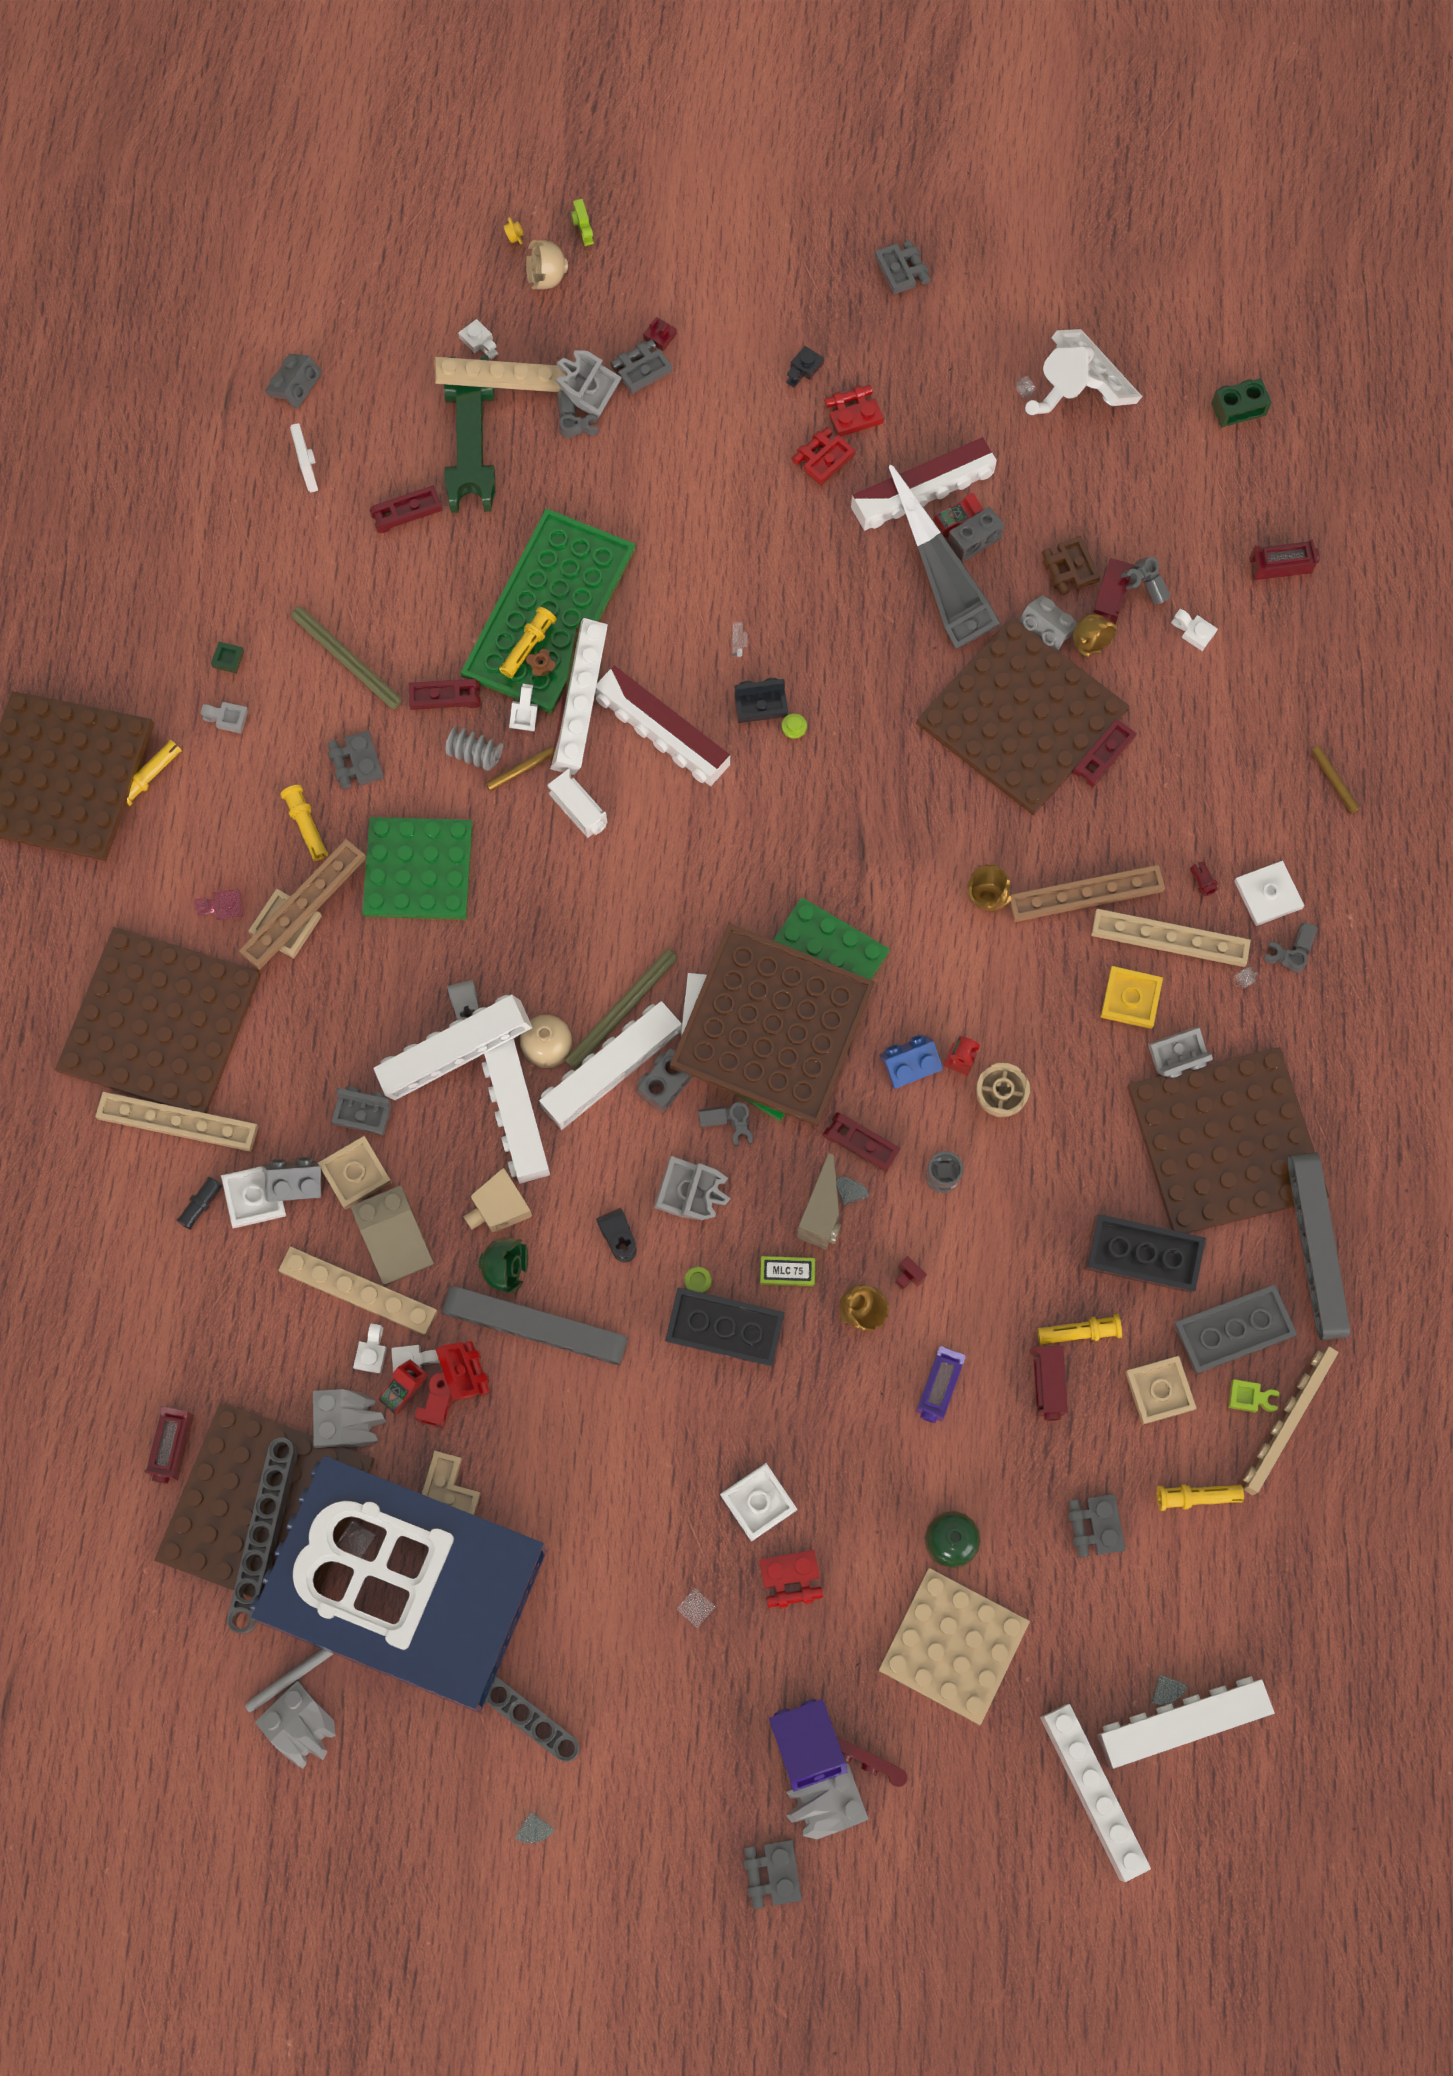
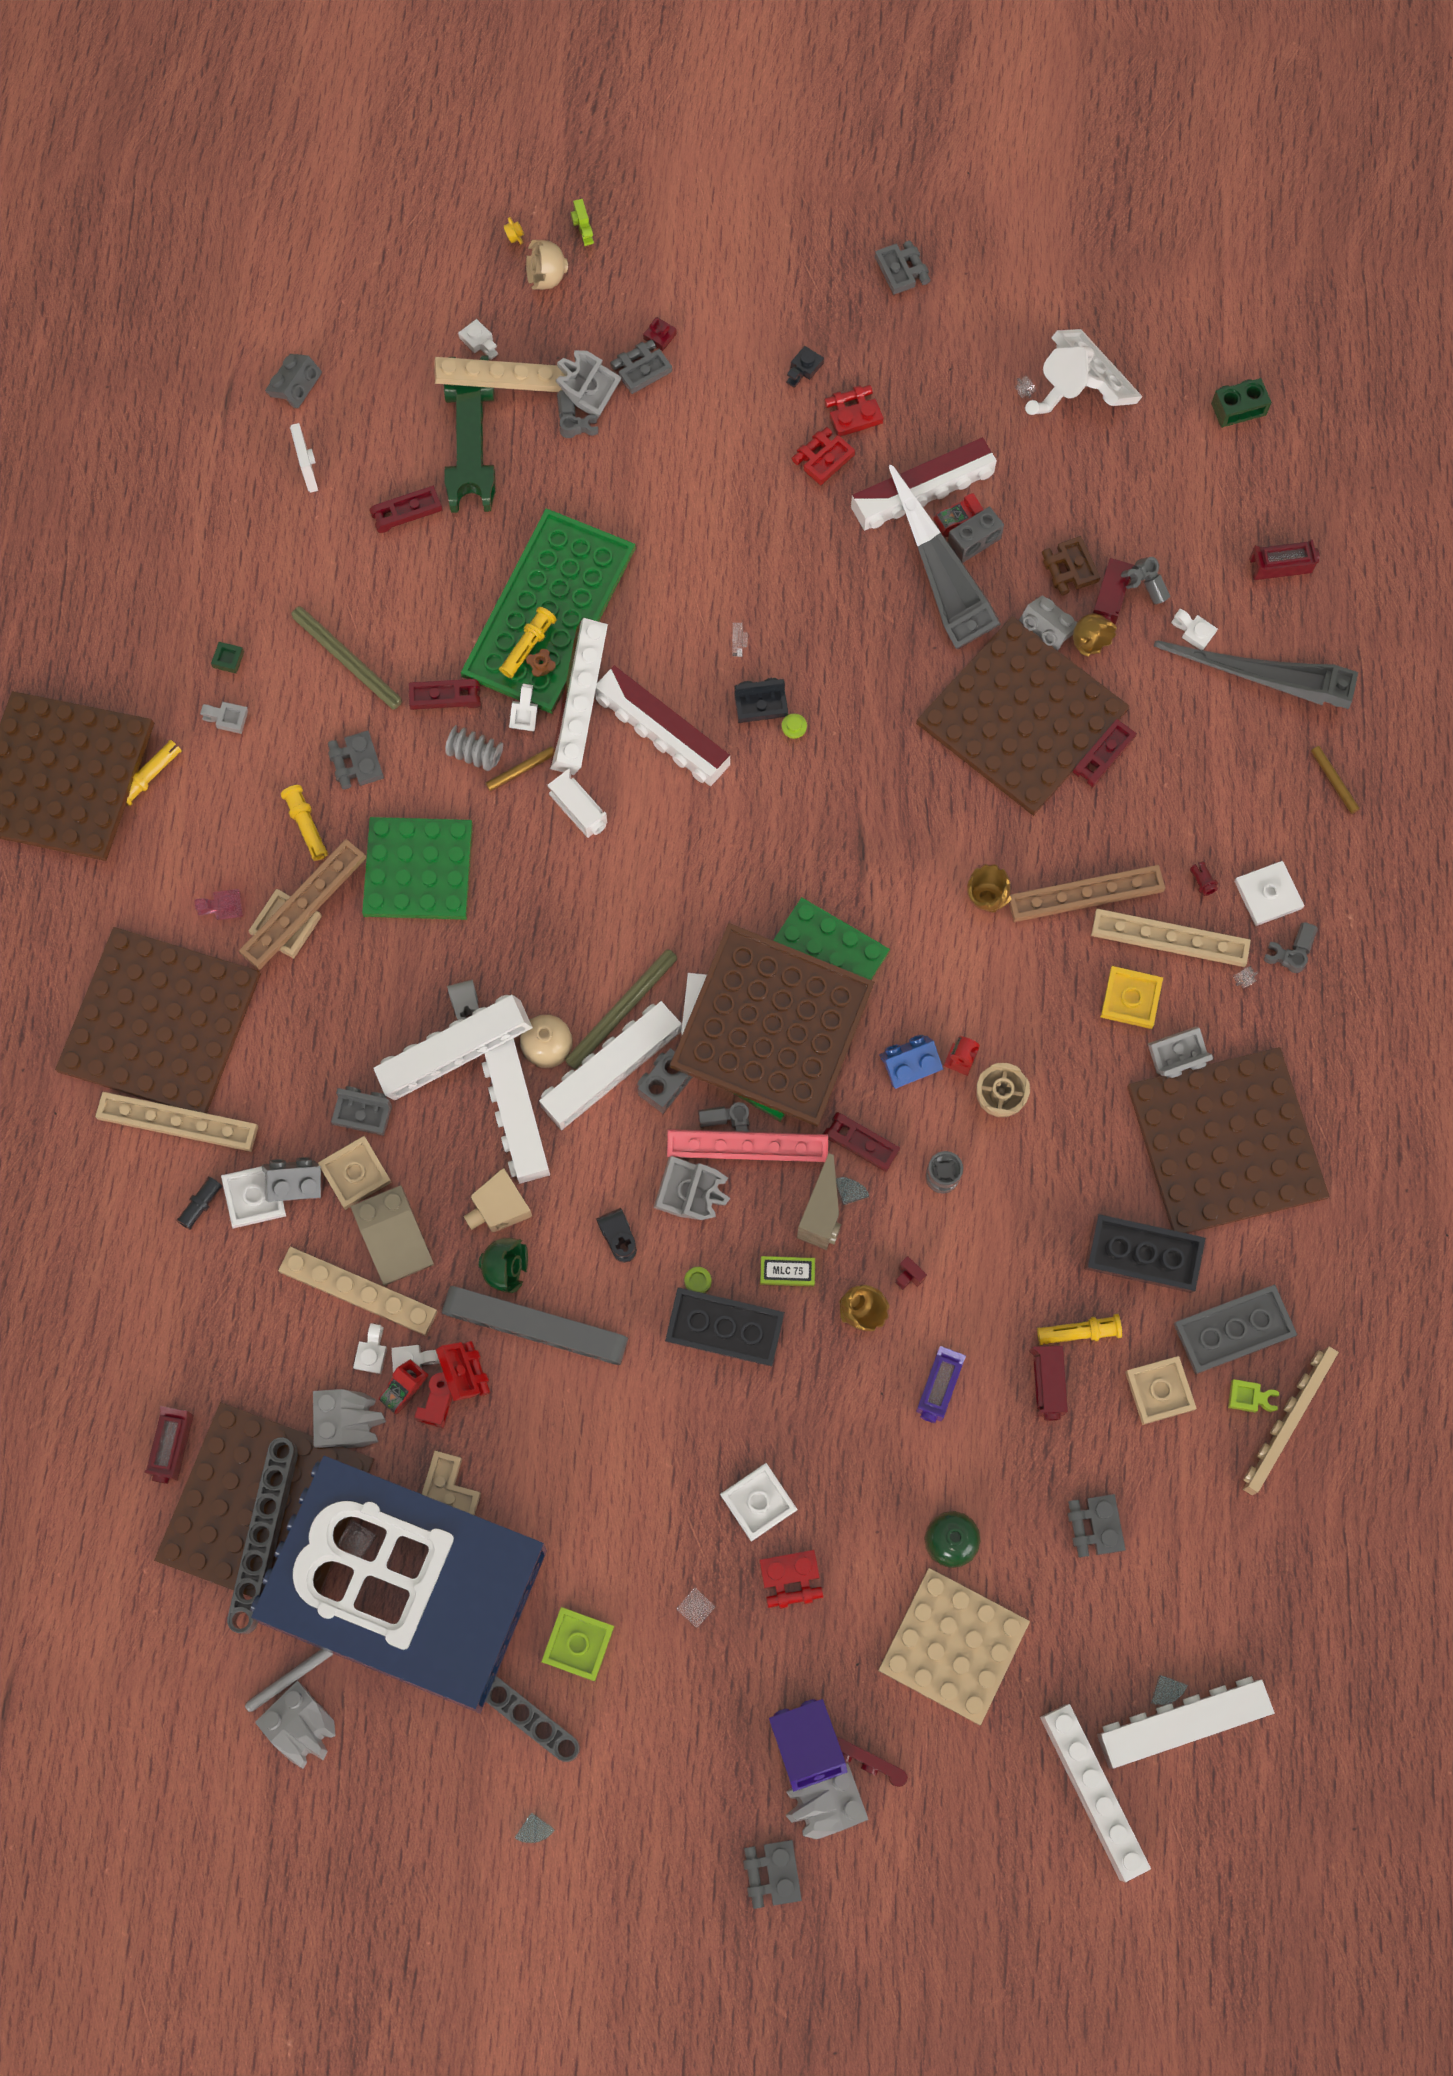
yellow pin [1156,1484,1244,1511] -> none
dark grey beam [1288,1152,1350,1341] -> none
none -> lime plate [541,1607,615,1681]
none -> coral tile [667,1129,828,1162]
none -> dark grey plate [1154,640,1358,709]

